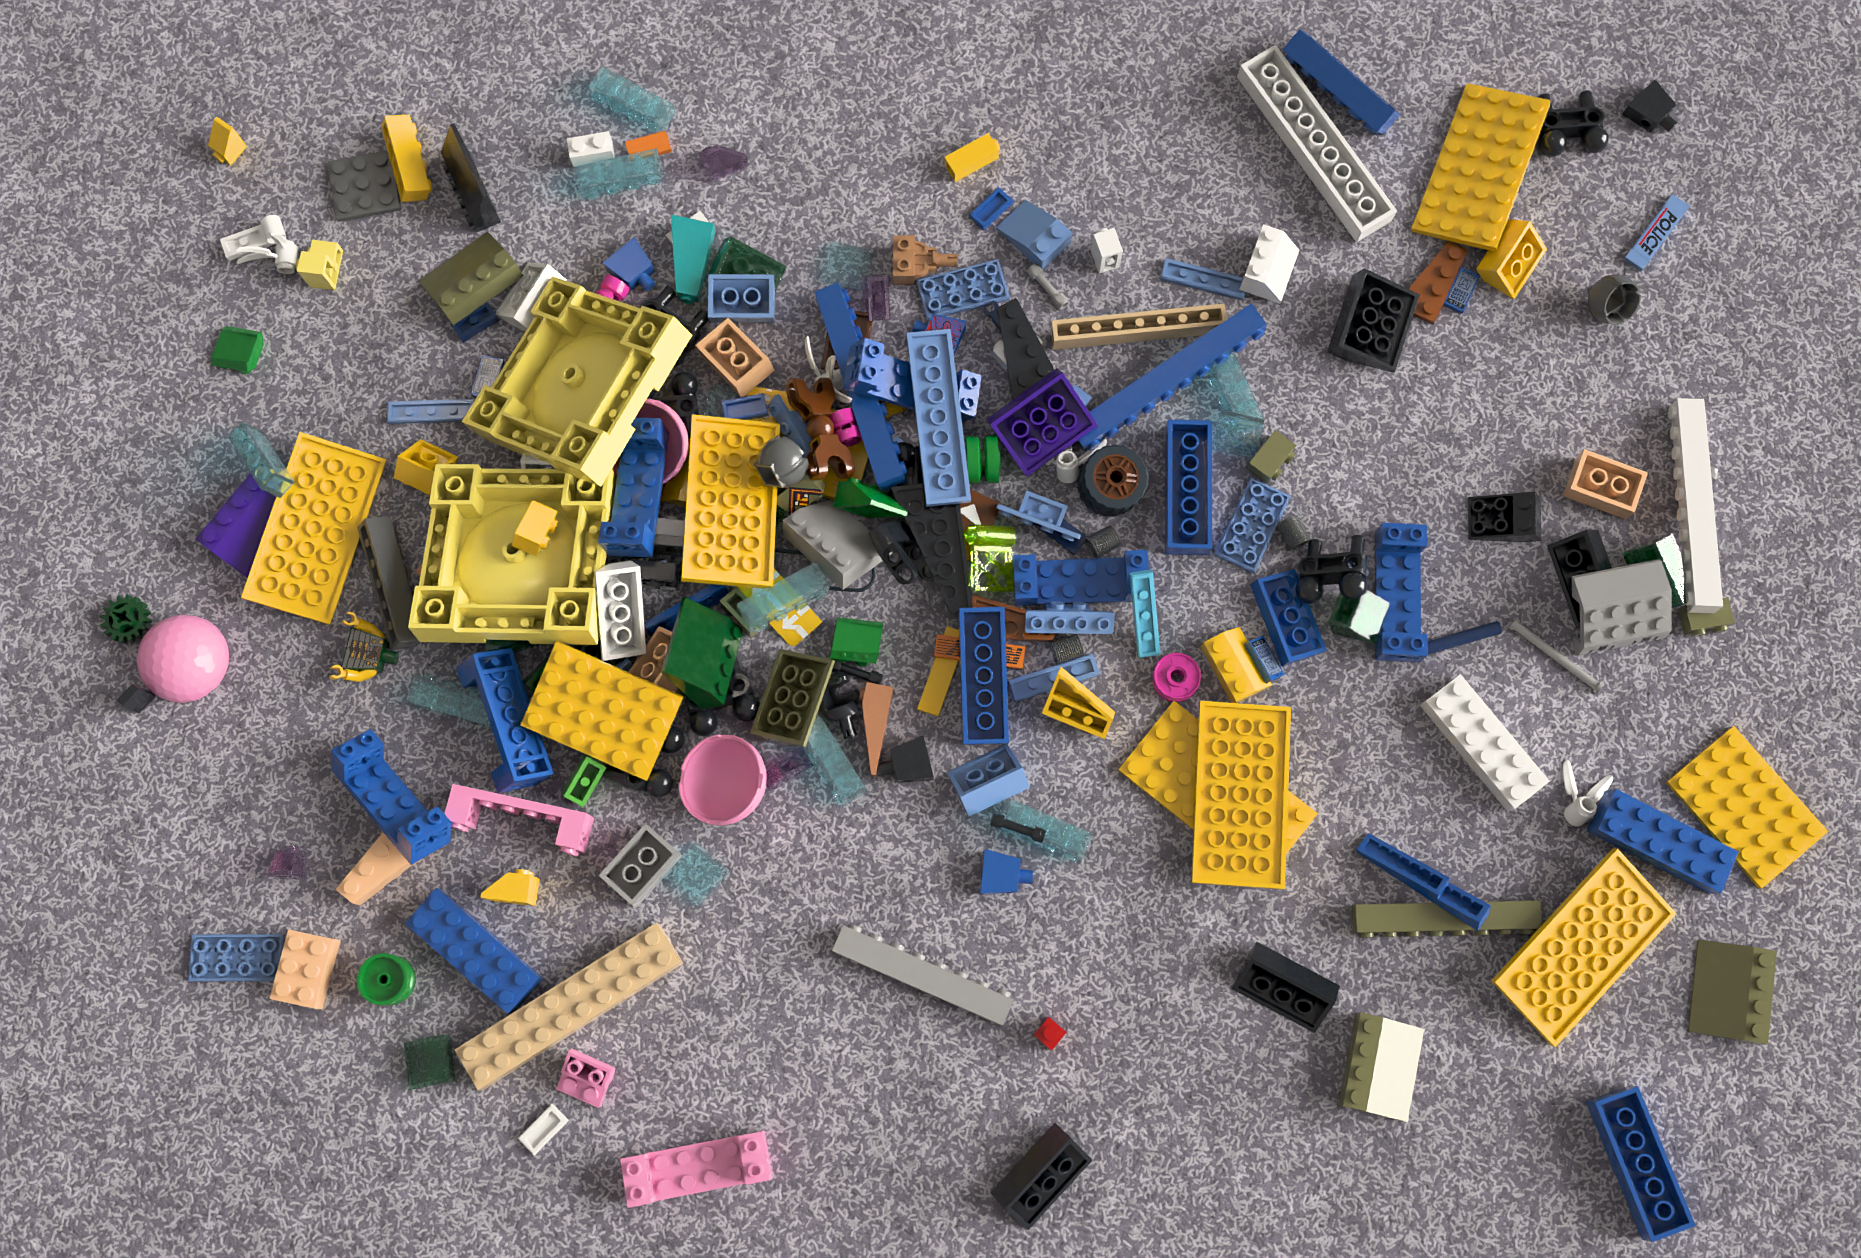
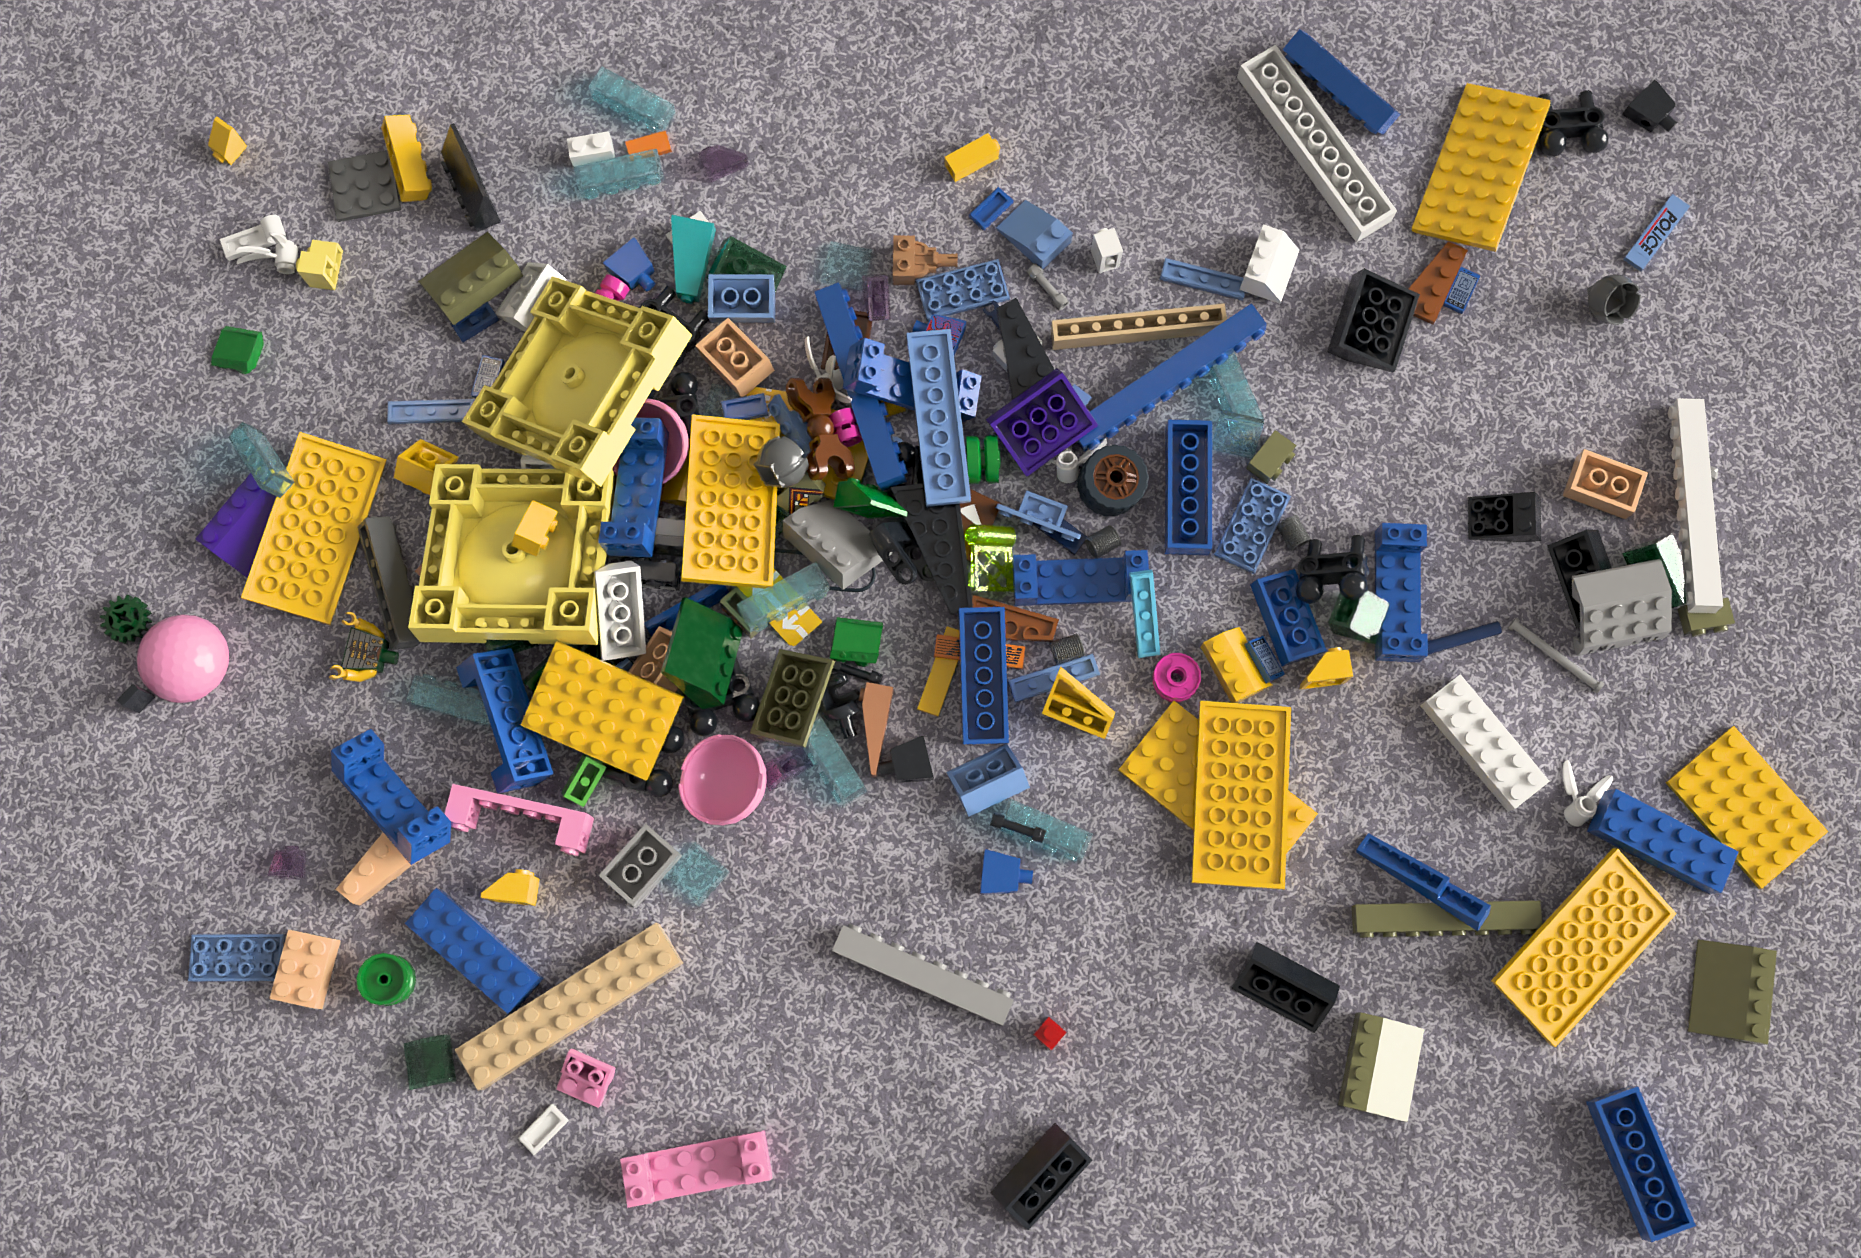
medium blue bracket [1024,601,1115,634] -> none
yellow slope [1476,219,1547,299] -> none
none -> yellow slope [1300,647,1353,690]

